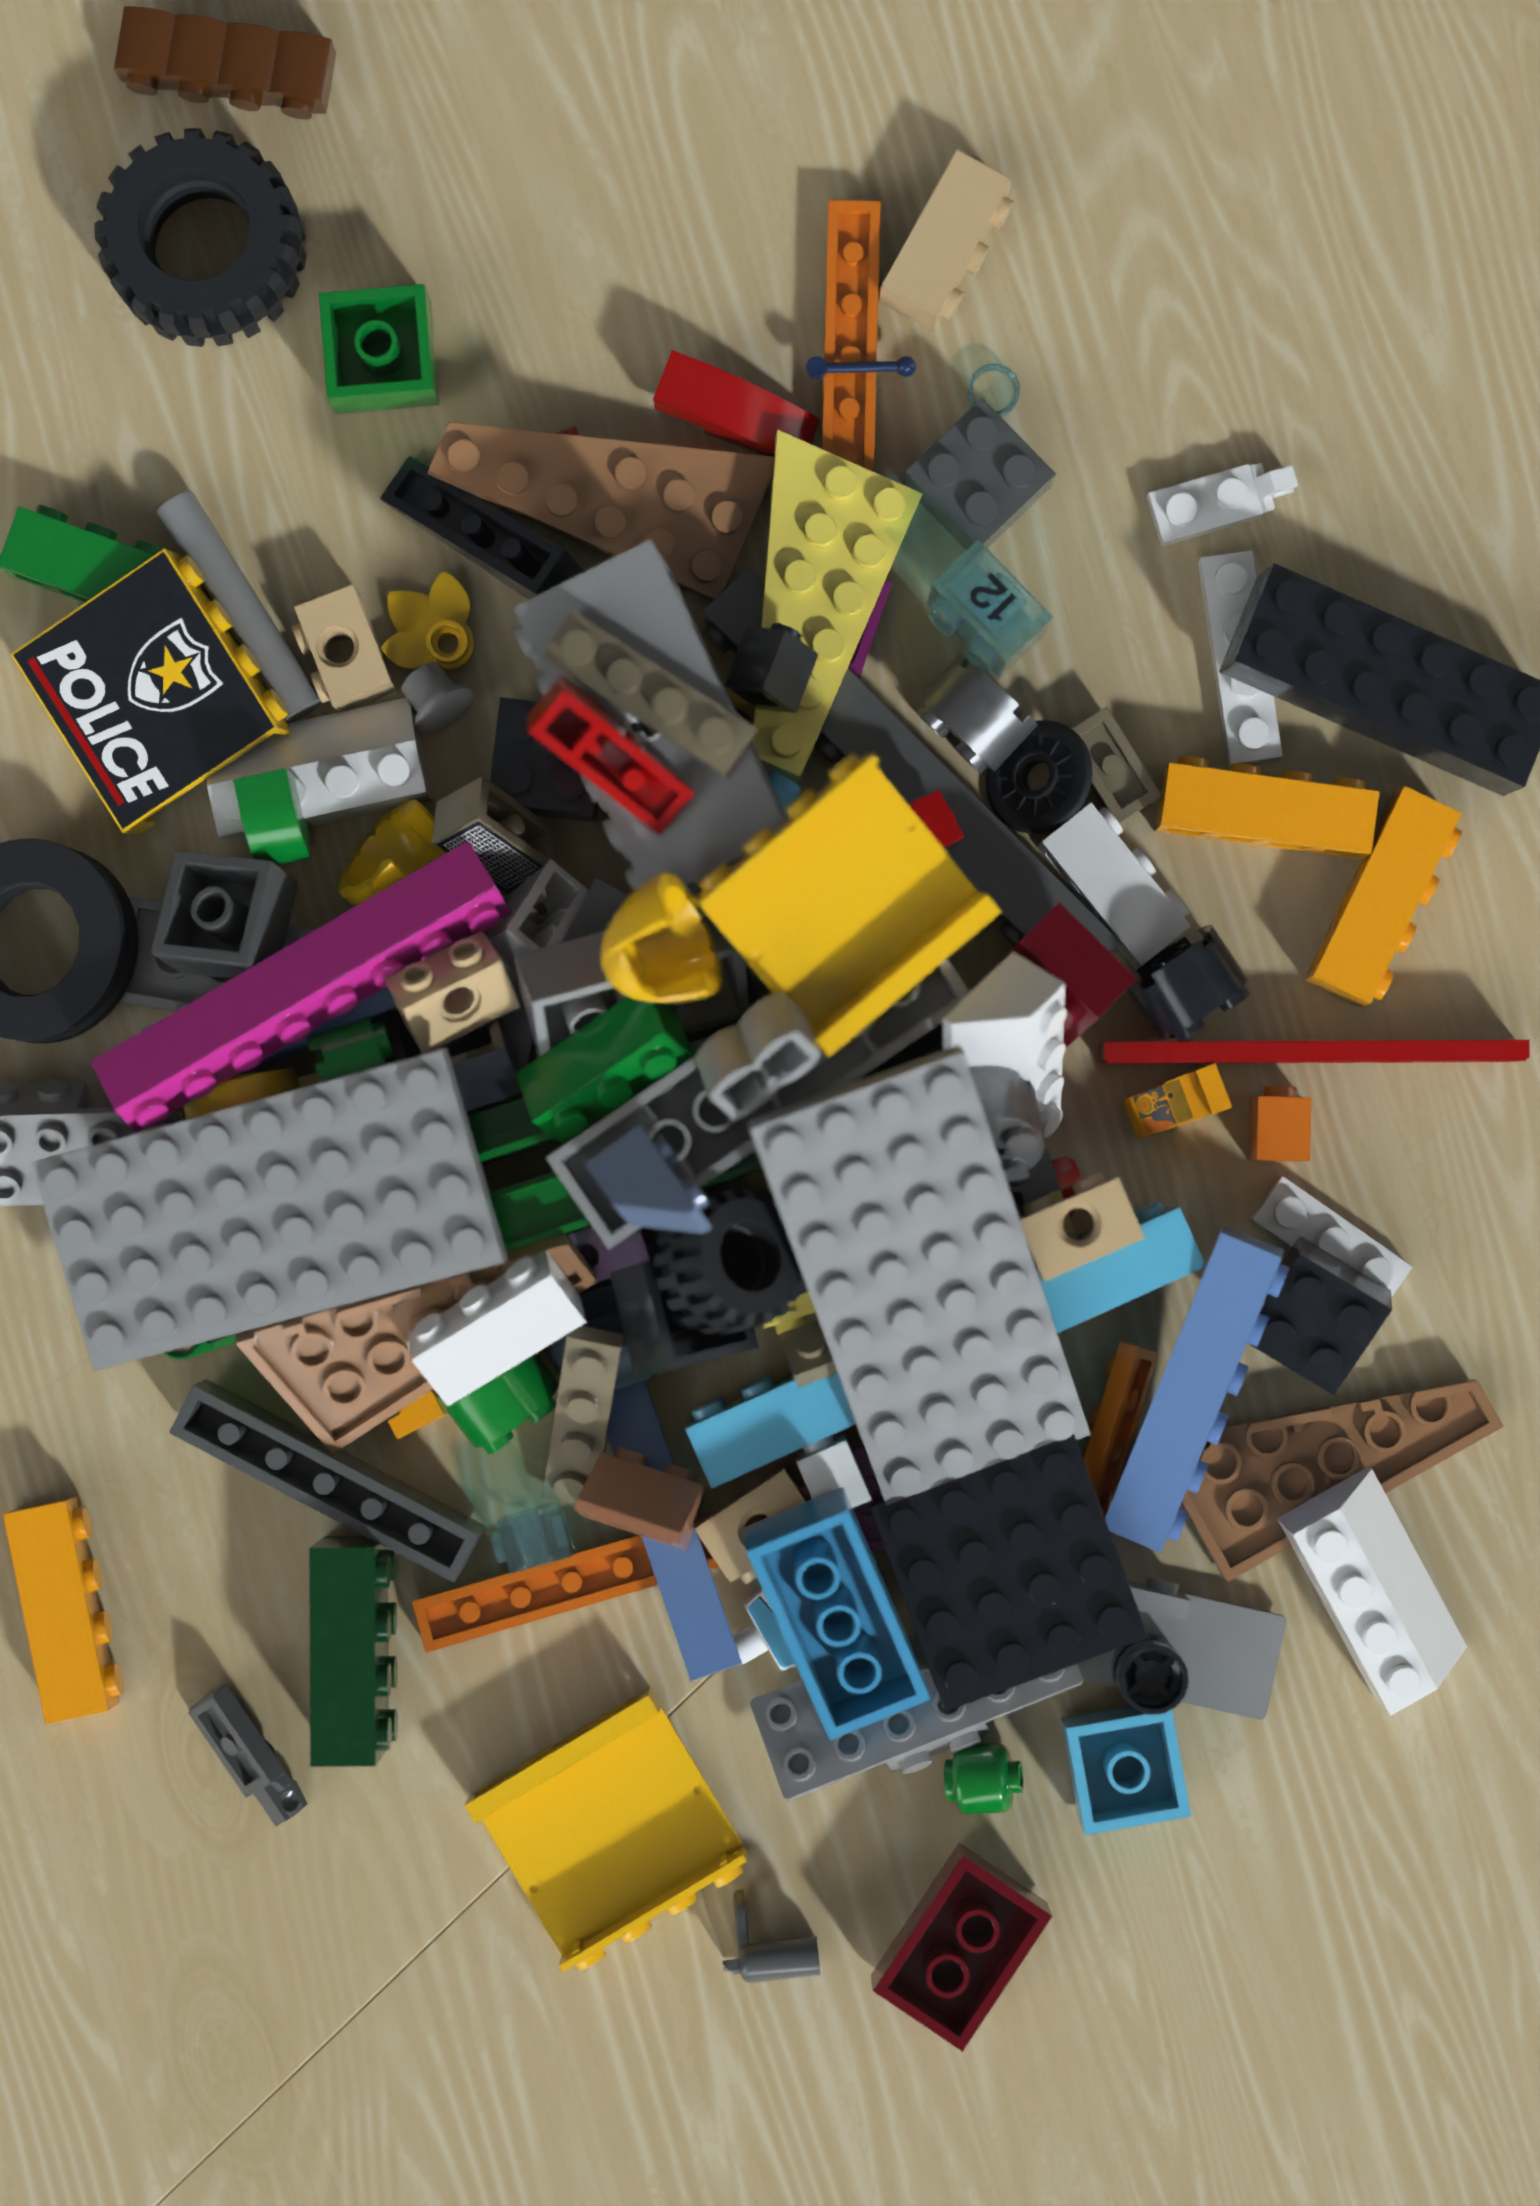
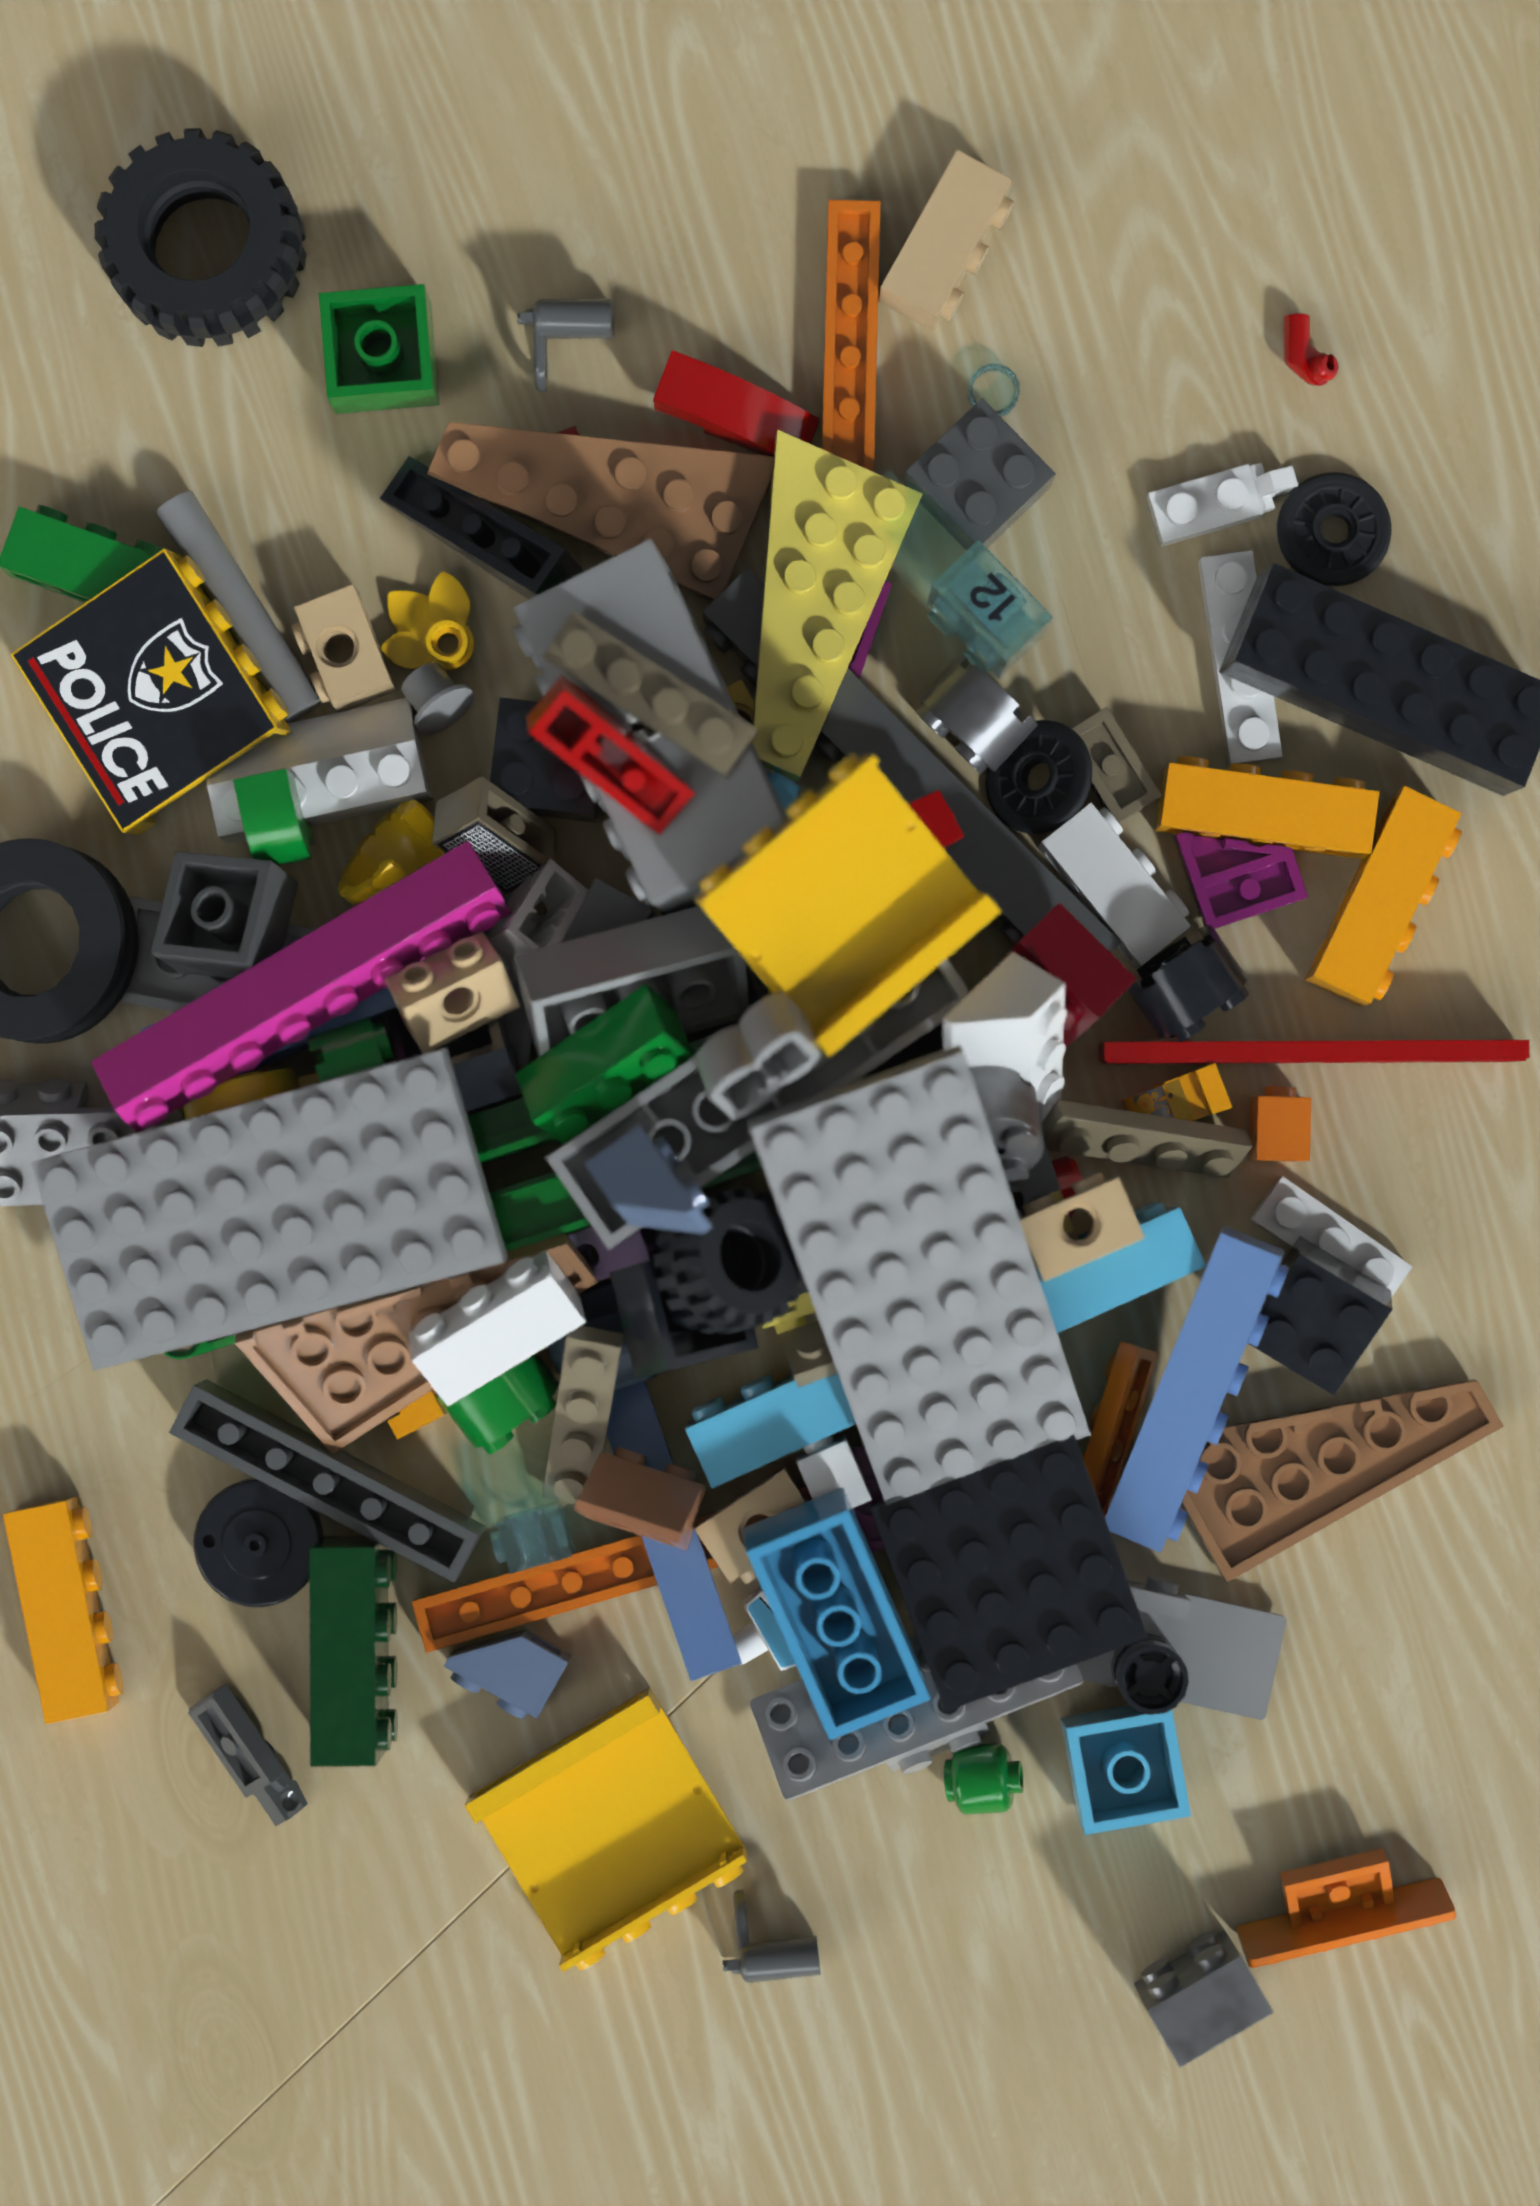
reddish brown brick [114,6,336,119] -> none
yellow hair [600,872,721,1002] -> none
black brick [724,623,818,713] -> none
dark blue hinge [806,356,916,380] -> none
dark red brick [871,1843,1053,2052] -> none
white slope [1277,1466,1467,1716] -> none
none -> black wheel [194,1478,324,1607]
none -> sand blue slope [444,1629,571,1719]
none -> dark grey piece [517,299,614,392]
none -> dark tan plate [1041,1100,1252,1178]
none -> flat silver brick [1134,1930,1274,2068]
none -> magenta wing [1174,832,1308,929]
none -> orange bracket [1236,1848,1456,1968]
none -> black wheel [1277,472,1392,586]
none -> red arm [1284,313,1339,386]

